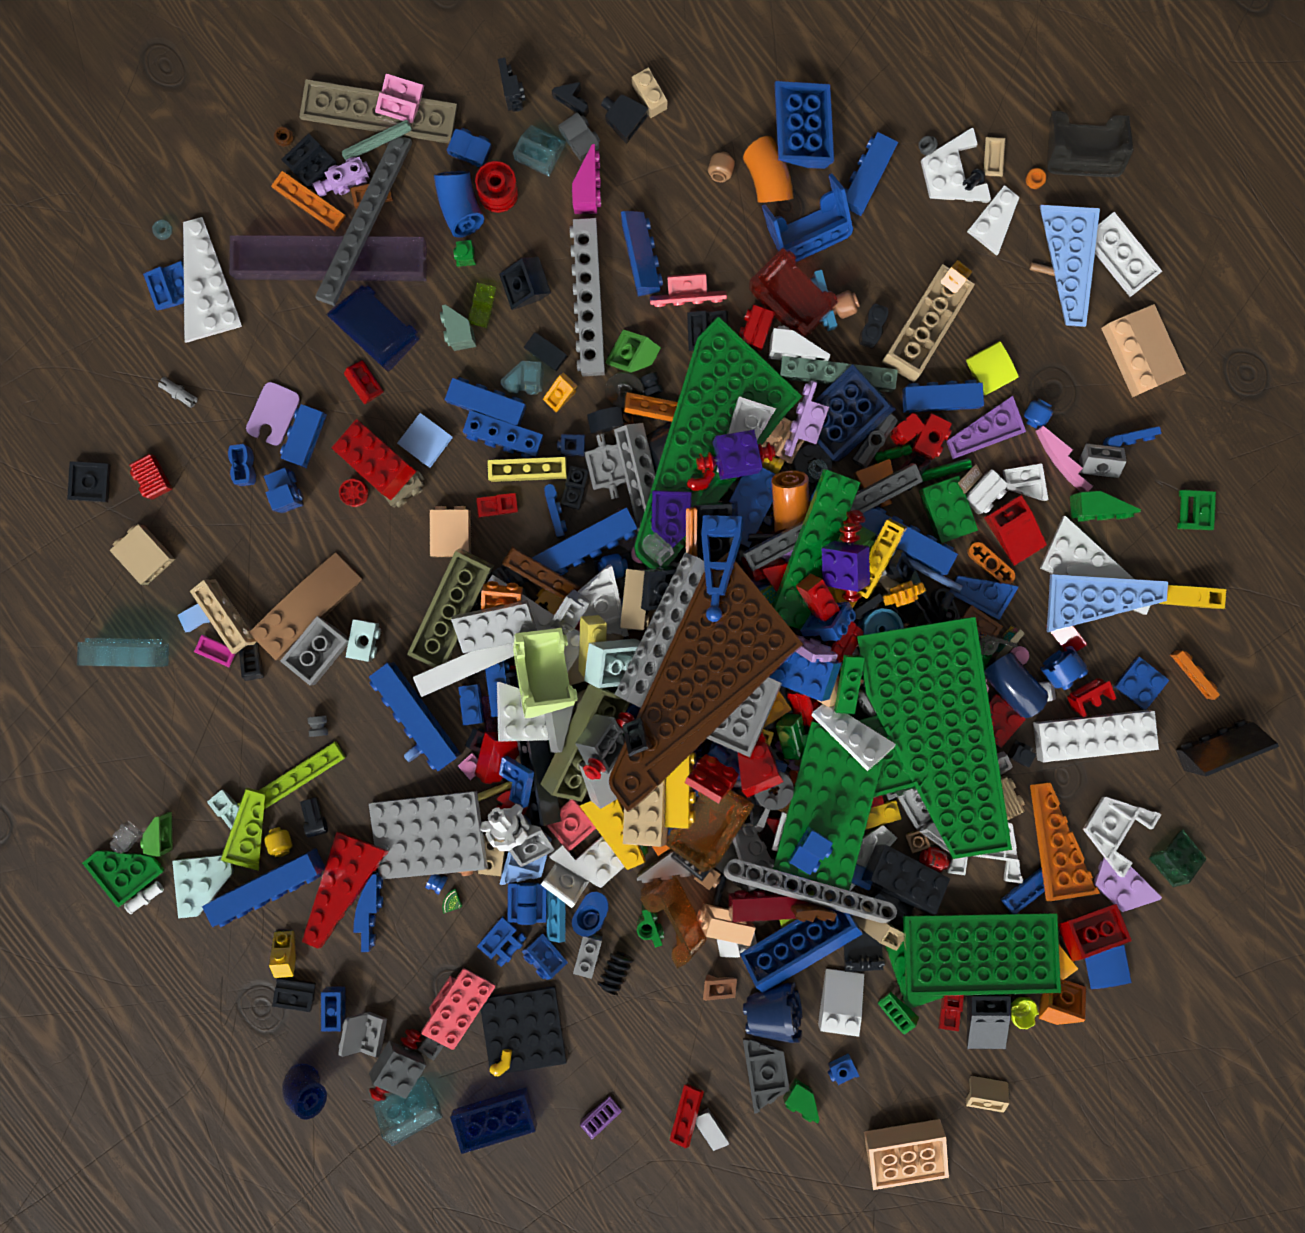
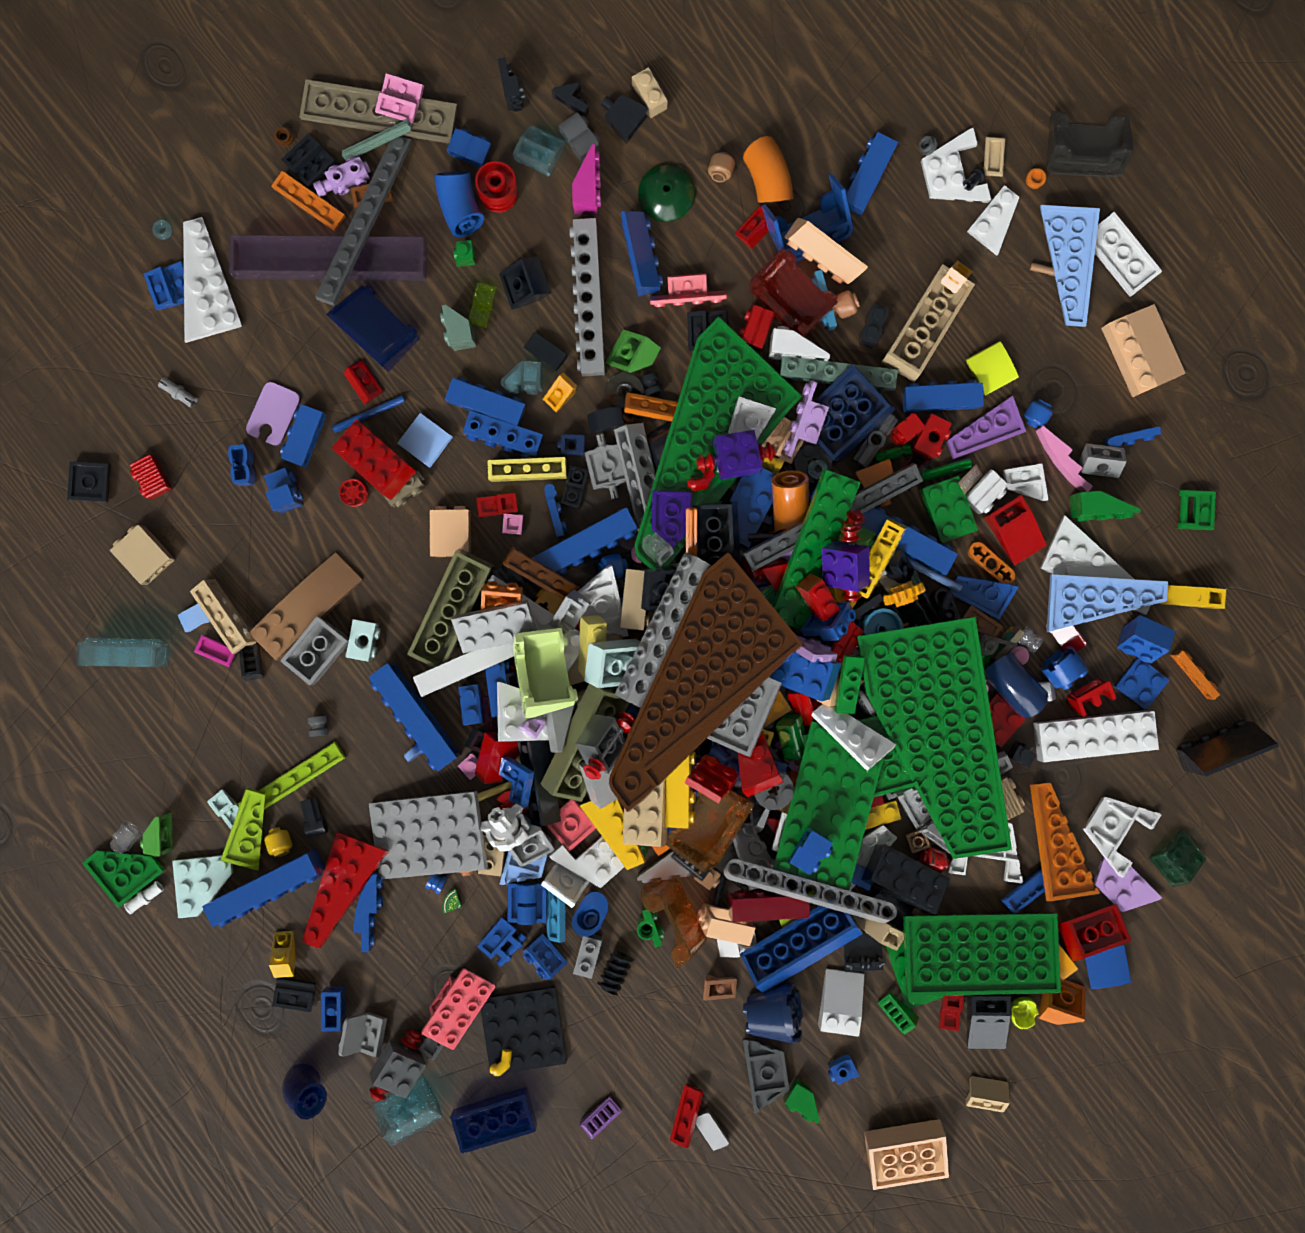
black slope [622,718,653,756] -> none
blue plate [701,515,744,622] -> none
blue slope [775,81,834,169] -> none
reddish brown slope [791,903,837,922] -> none
none -> blue bar [332,395,405,433]
none -> bright pink plate [502,514,524,535]
none -> lavender tile [519,719,547,738]
none -> dark green dish [638,164,695,222]
none -> red slope [735,206,775,249]
none -> light nougat slope [784,218,868,284]
none -> clear wheel [1018,627,1044,653]
none -> blue brick [1116,615,1175,663]

